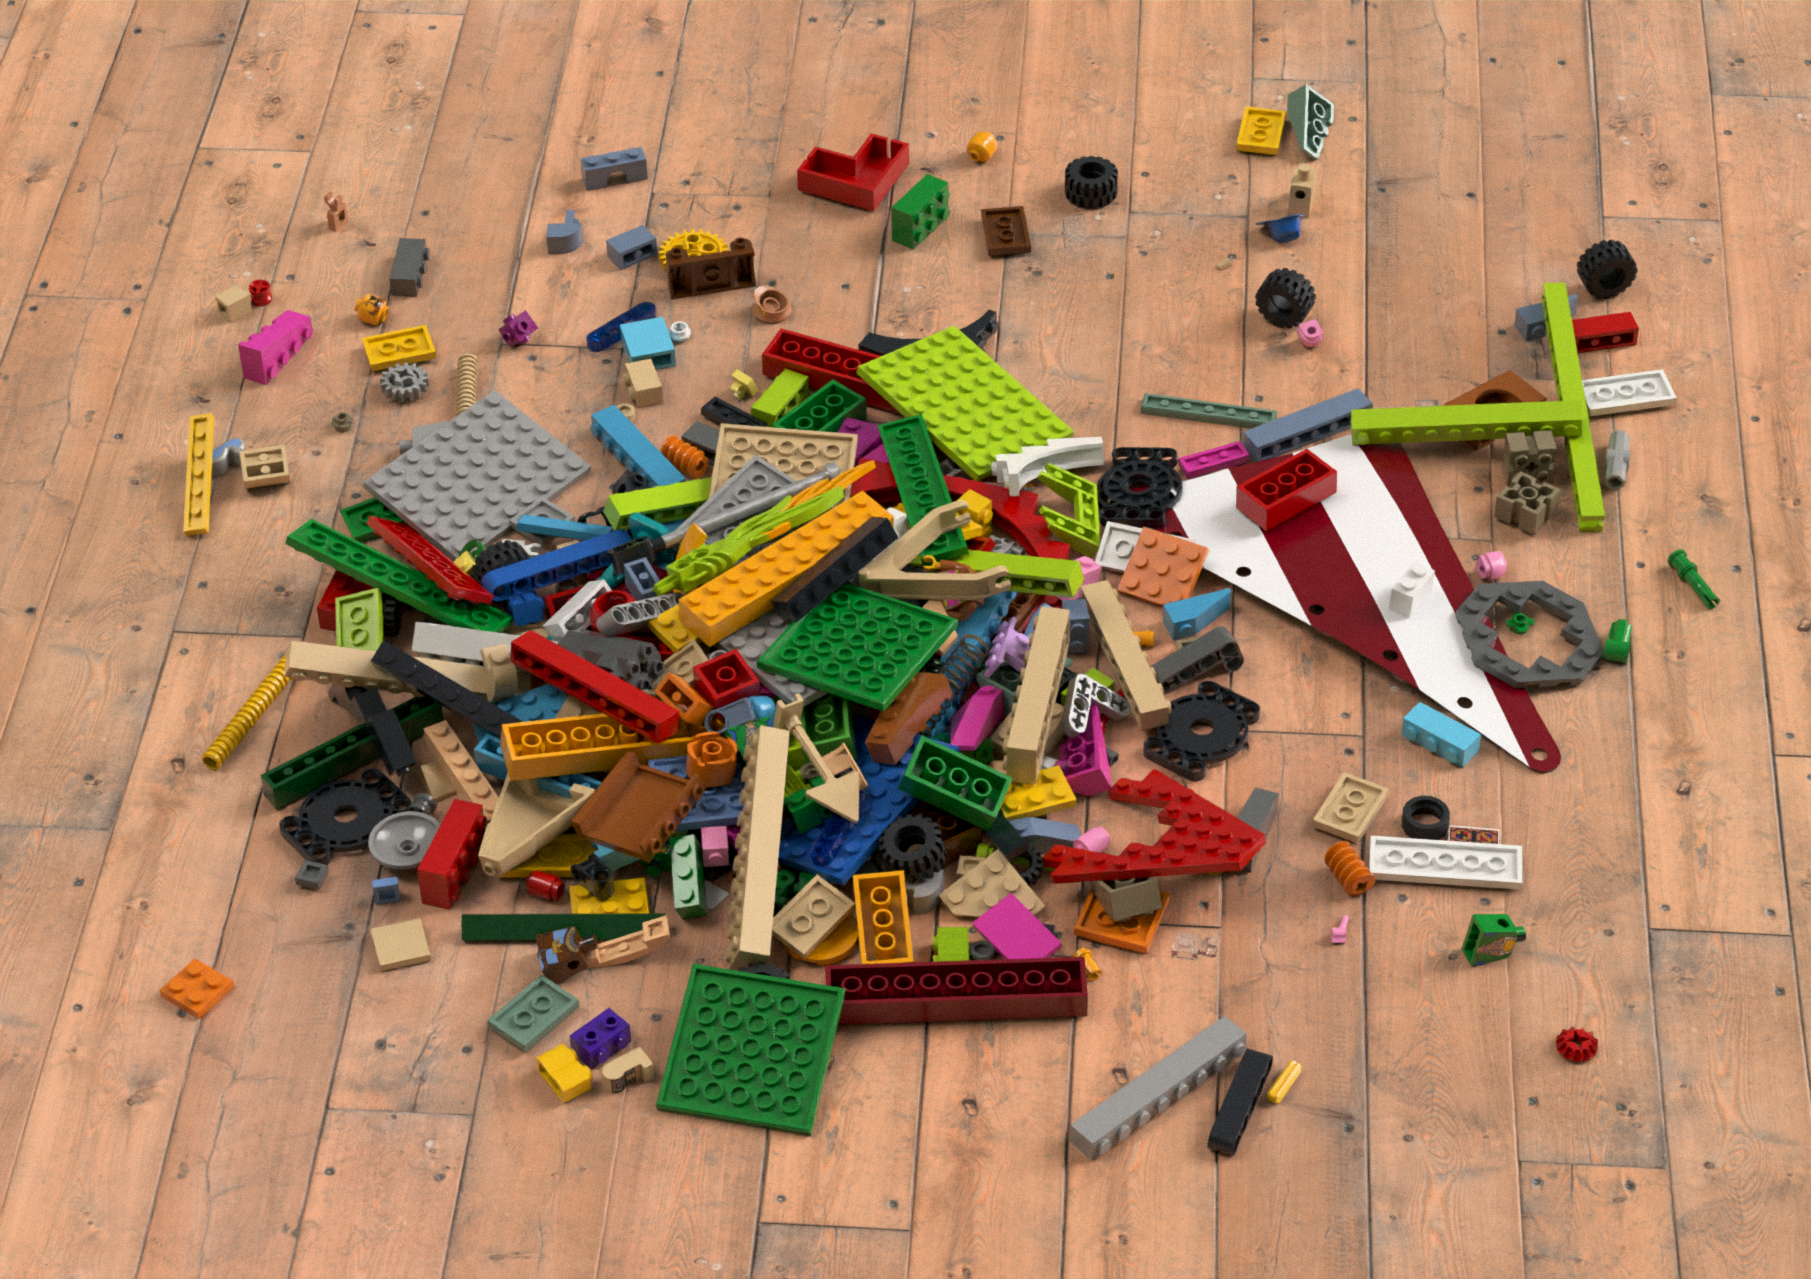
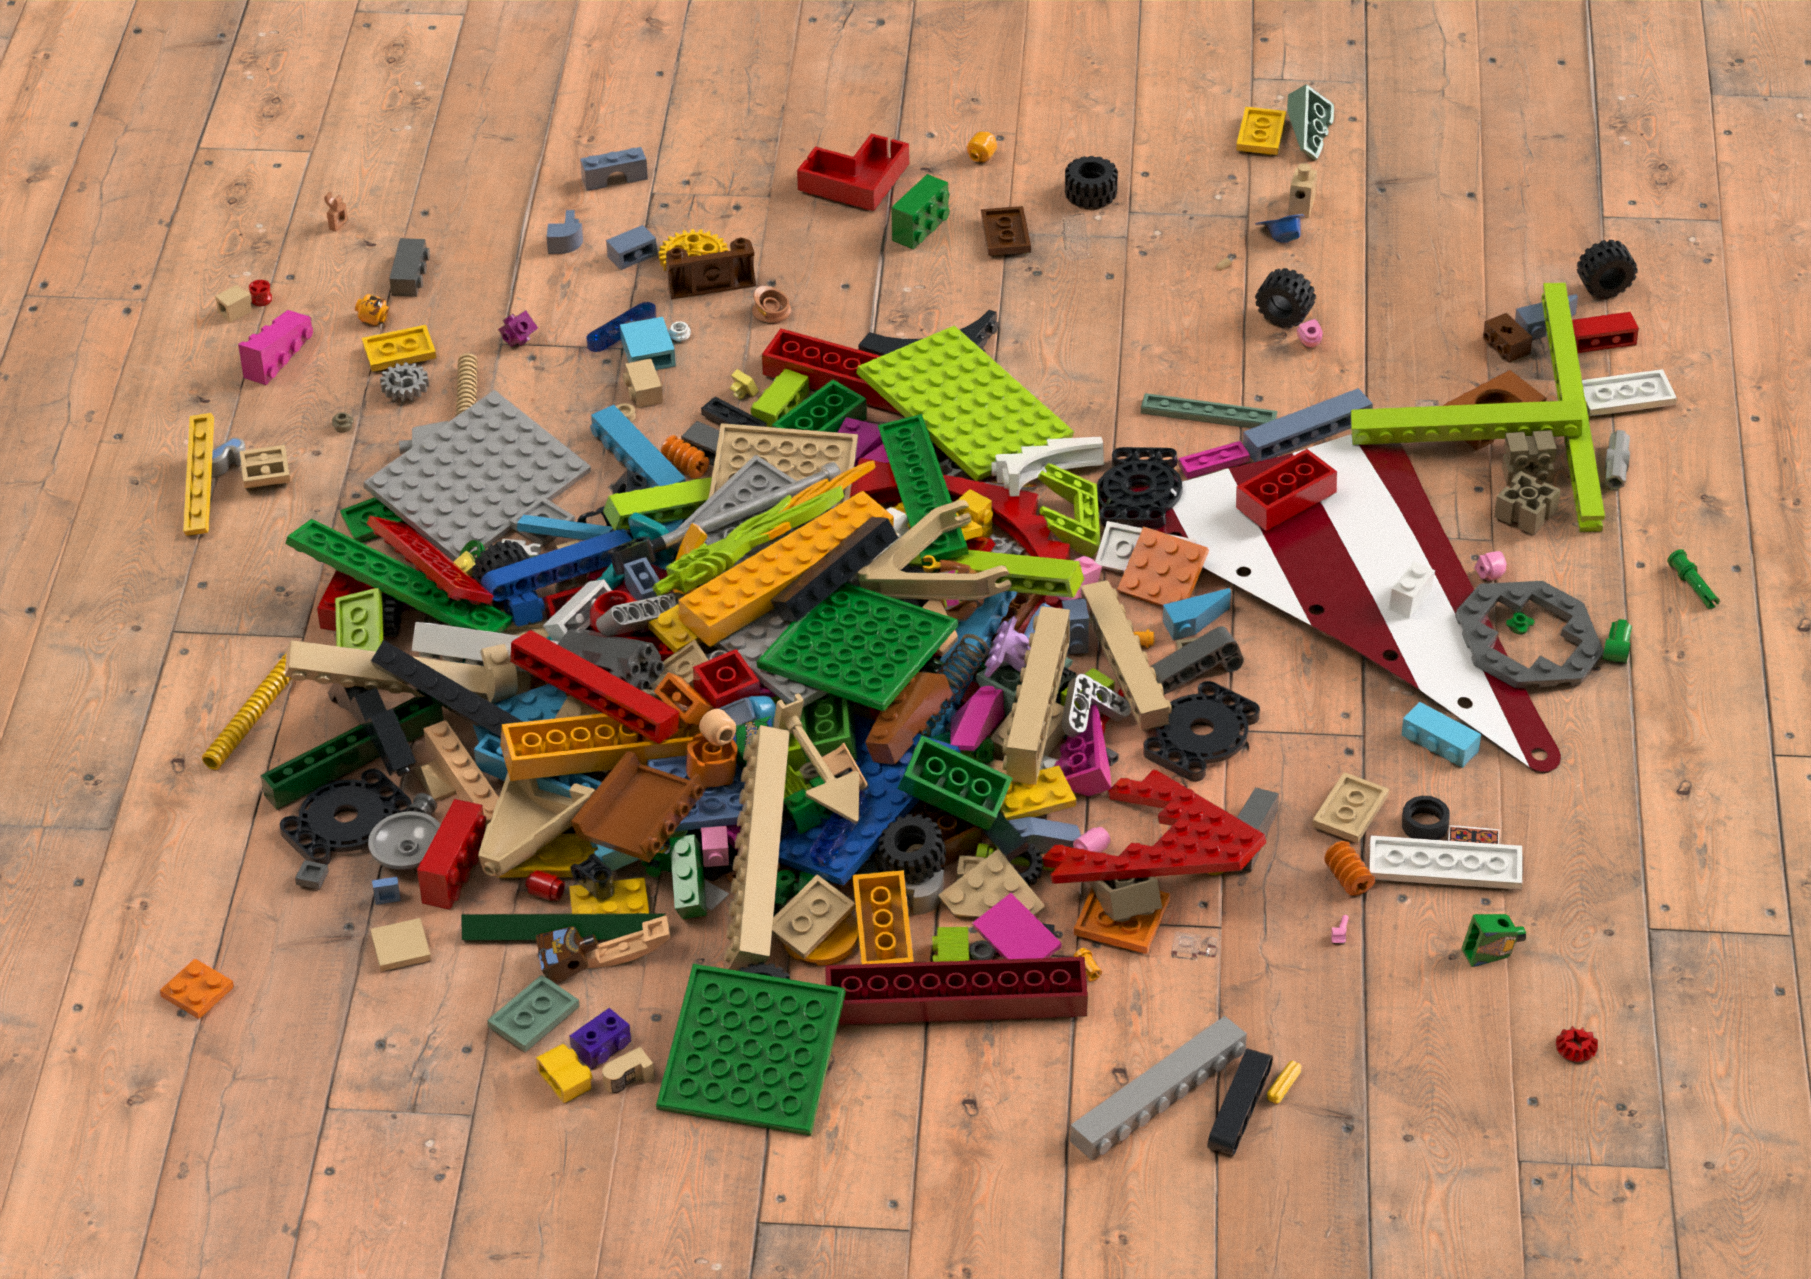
none -> light nougat head [699,709,736,746]
none -> reddish brown brick [1483,313,1533,363]

